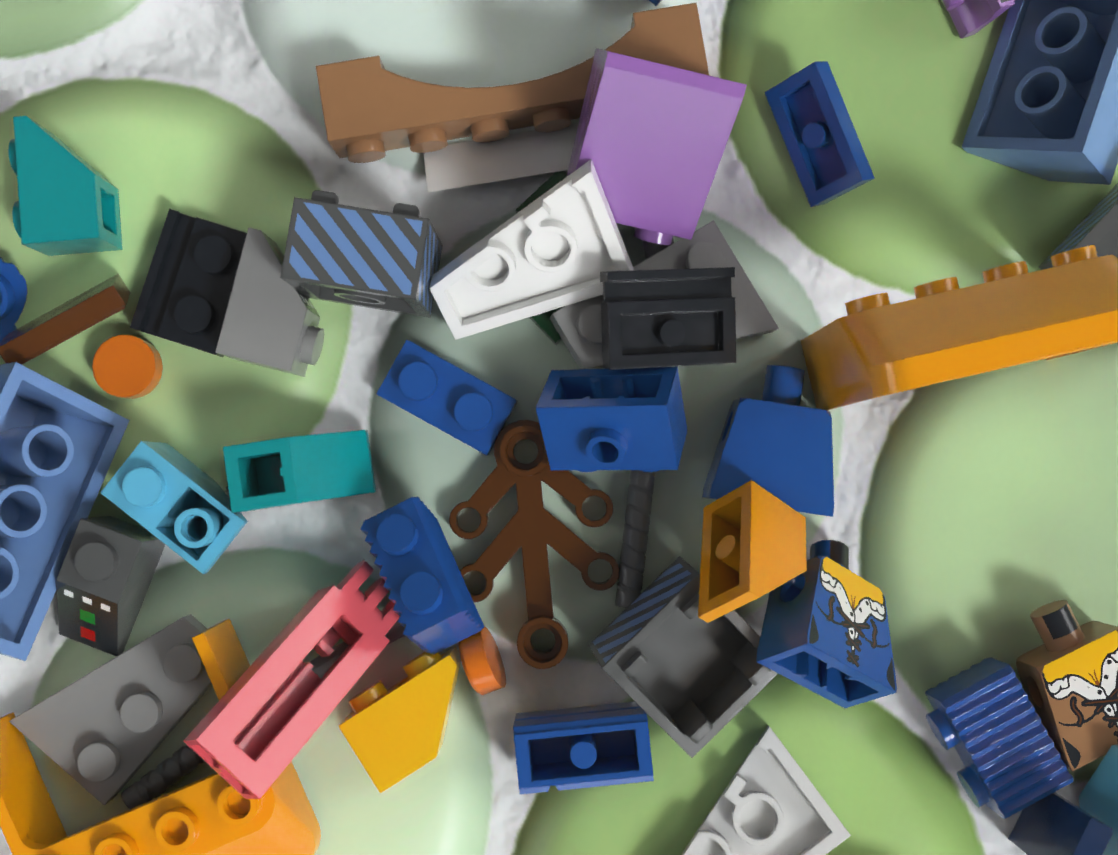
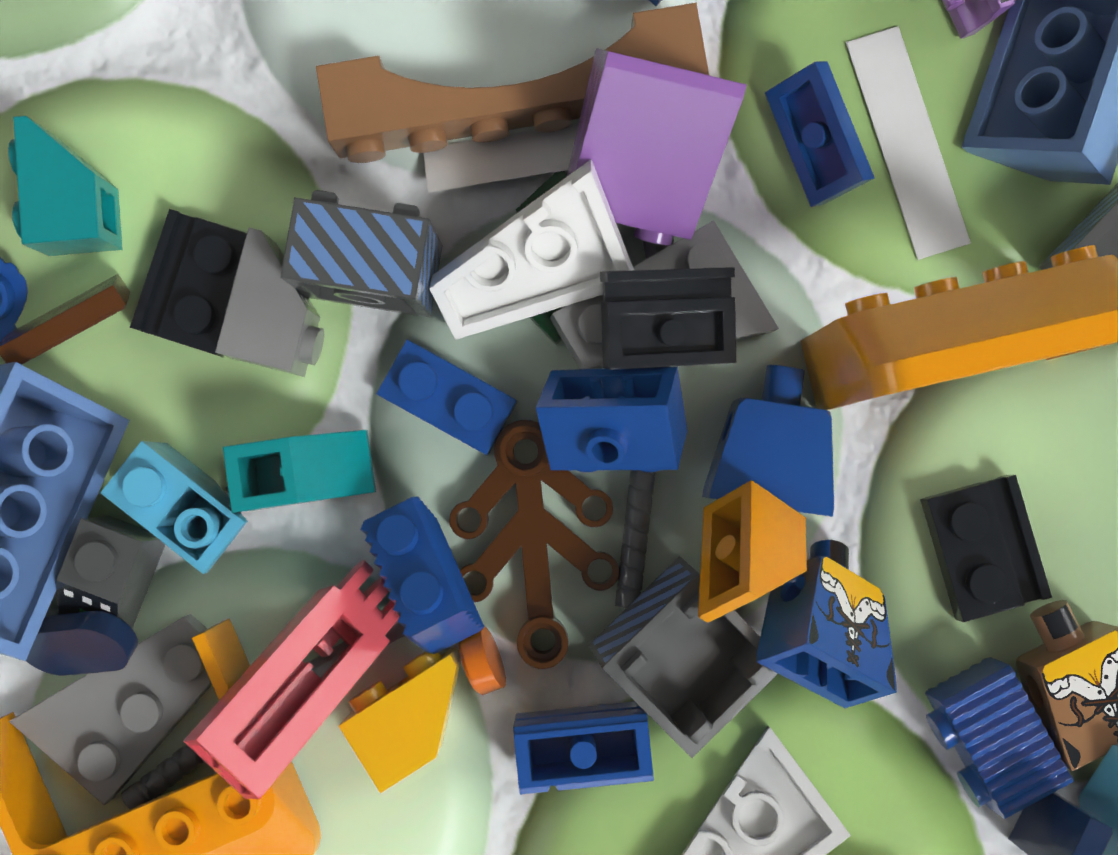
orange tile [92,335,163,399] -> none
none -> dark blue tile [26,611,138,676]
none -> white sticker [846,26,971,260]
none -> black plate [920,475,1052,622]

